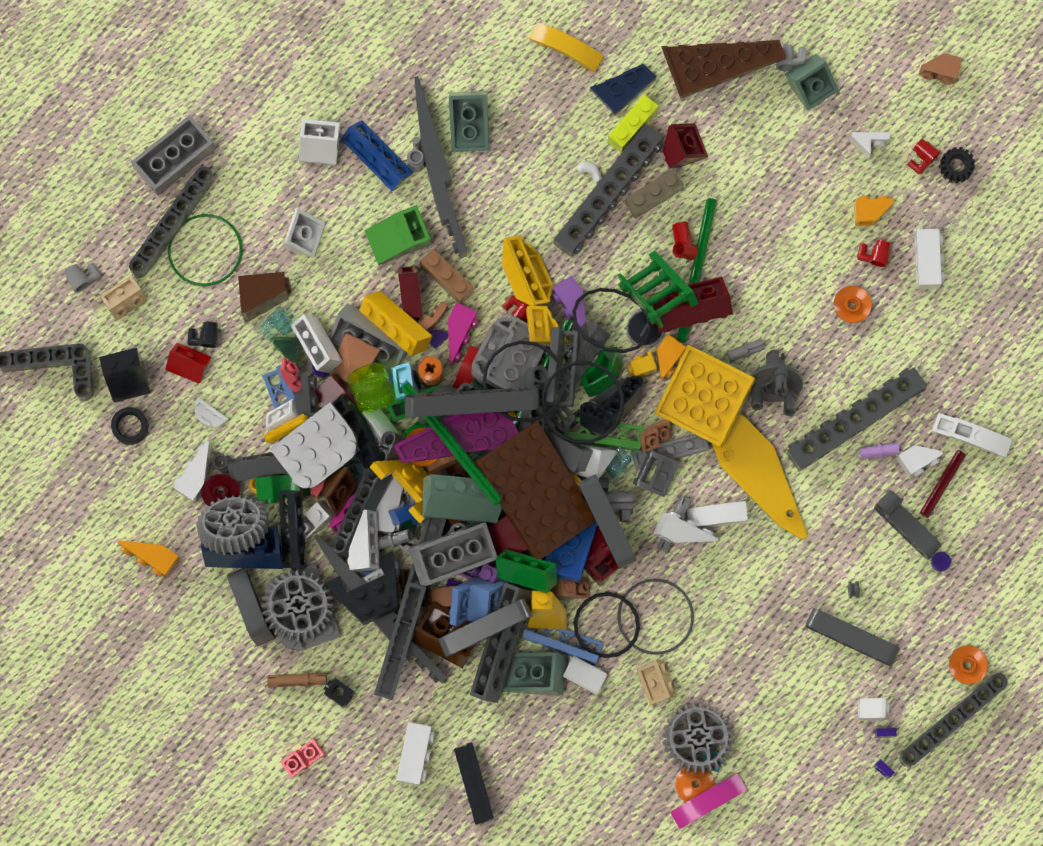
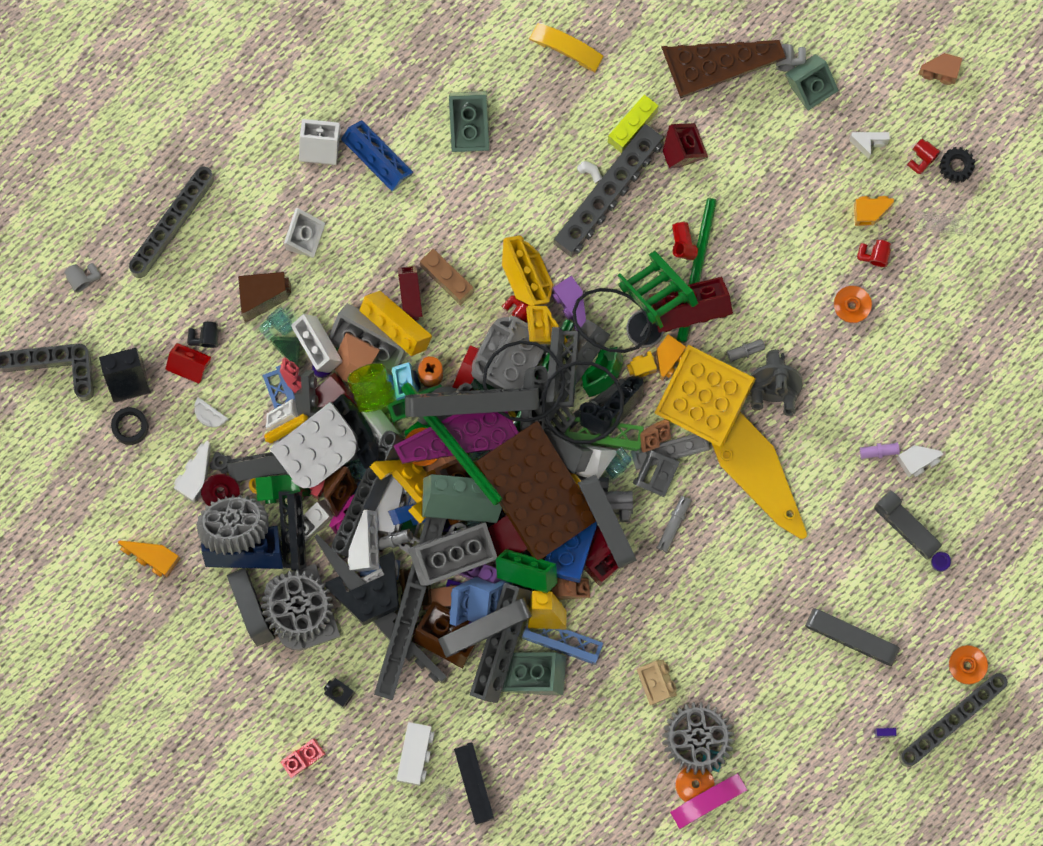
tan bracket [100,275,147,320] -> none
light grey brick [131,115,216,196] -> none
green piece [168,214,242,286] -> none
medium nougat pin [267,672,327,688] -> none
bright green slope [365,205,431,265] -> none
light grey piece [407,137,426,172] -> none
dark grey slope [414,76,467,259] -> none
nougat slope [418,302,448,332] -> none
dark purple tile [428,330,449,350] -> none
dark pink slope [448,302,479,366] -> none
white slope [563,656,607,695] -> none
black piece [573,592,640,658] -> none
dark blue wing [590,63,656,116] -> none
dark grey piece [617,579,694,655] -> none
dark tan brick [625,168,684,219] -> none
white slope [653,511,718,543] -> none
white slope [687,501,748,528] -> none
dark grey brick [786,367,927,472] -> none
dark grey bush [848,581,860,599] -> none
white slope [857,698,889,722] -> none
dark purple tile [873,759,895,780] -> none
white brick [914,229,945,289] -> none
dark red axle [920,450,966,518] -> none
white slope [932,413,1013,458] -> none

